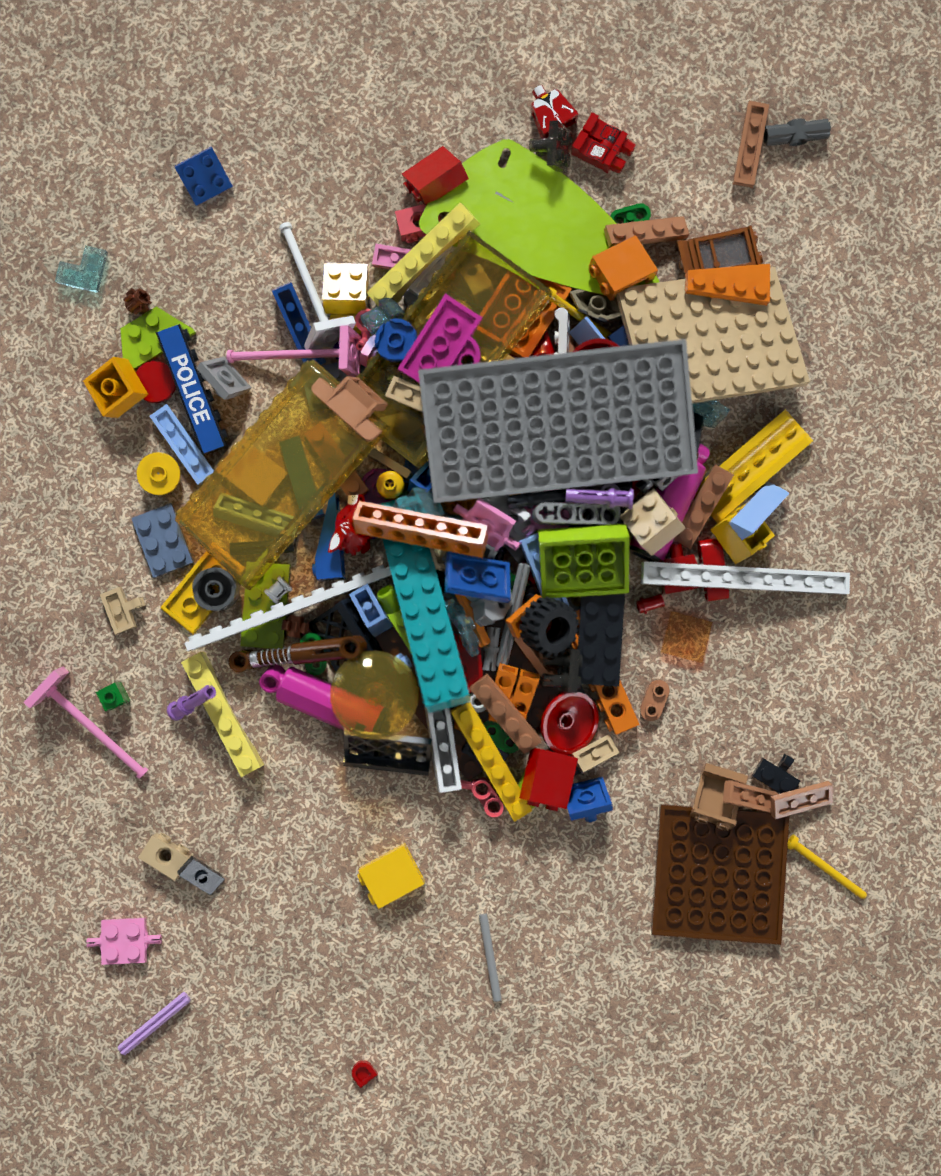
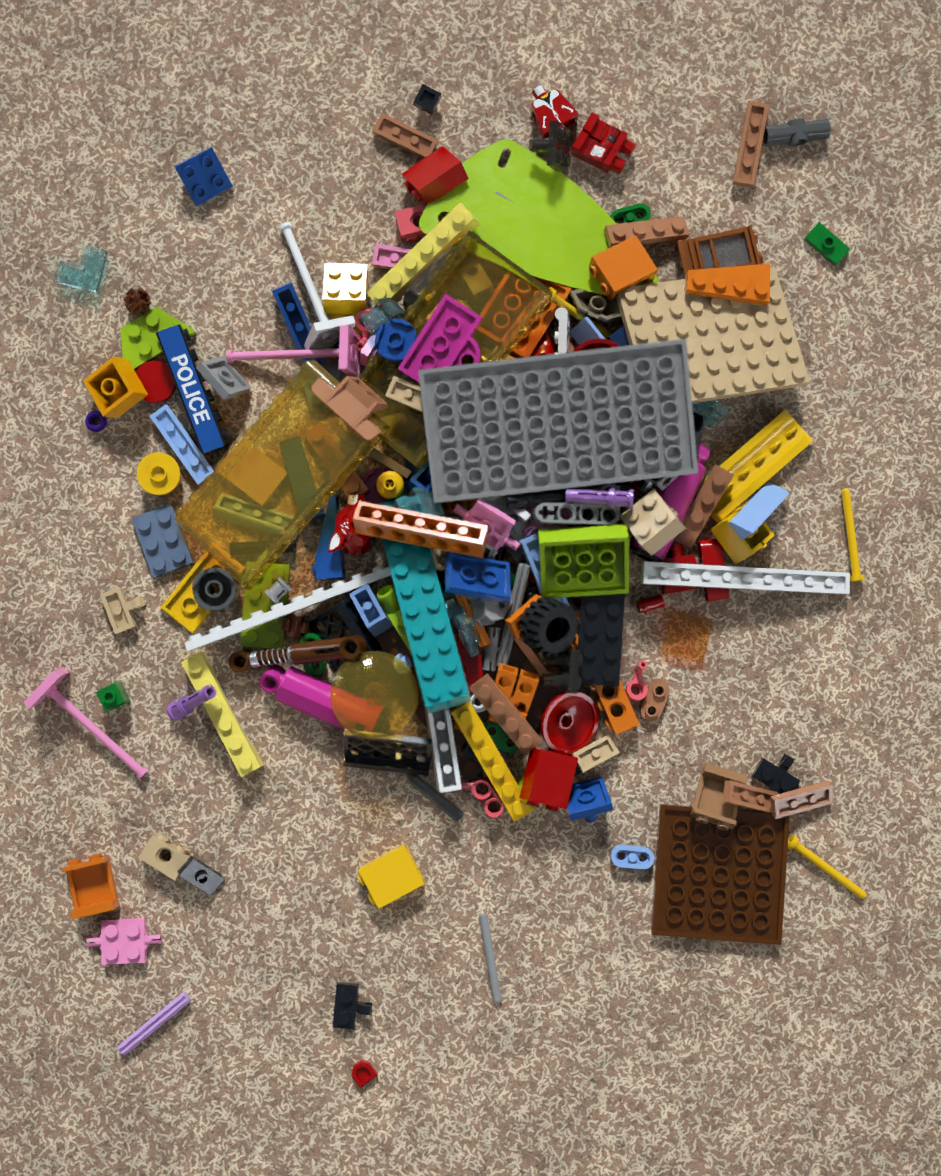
none -> orange panel [62,853,120,920]
none -> dark purple plate [85,411,107,432]
none -> black plate [333,982,372,1030]
none -> nougat plate [372,113,438,159]
none -> dark grey axle [409,774,463,822]
none -> black tile [413,84,442,115]
none -> light blue plate [610,845,654,869]
none -> coral plate [625,660,648,702]
none -> green plate [804,222,850,266]
none -> yellow bar [841,488,865,582]

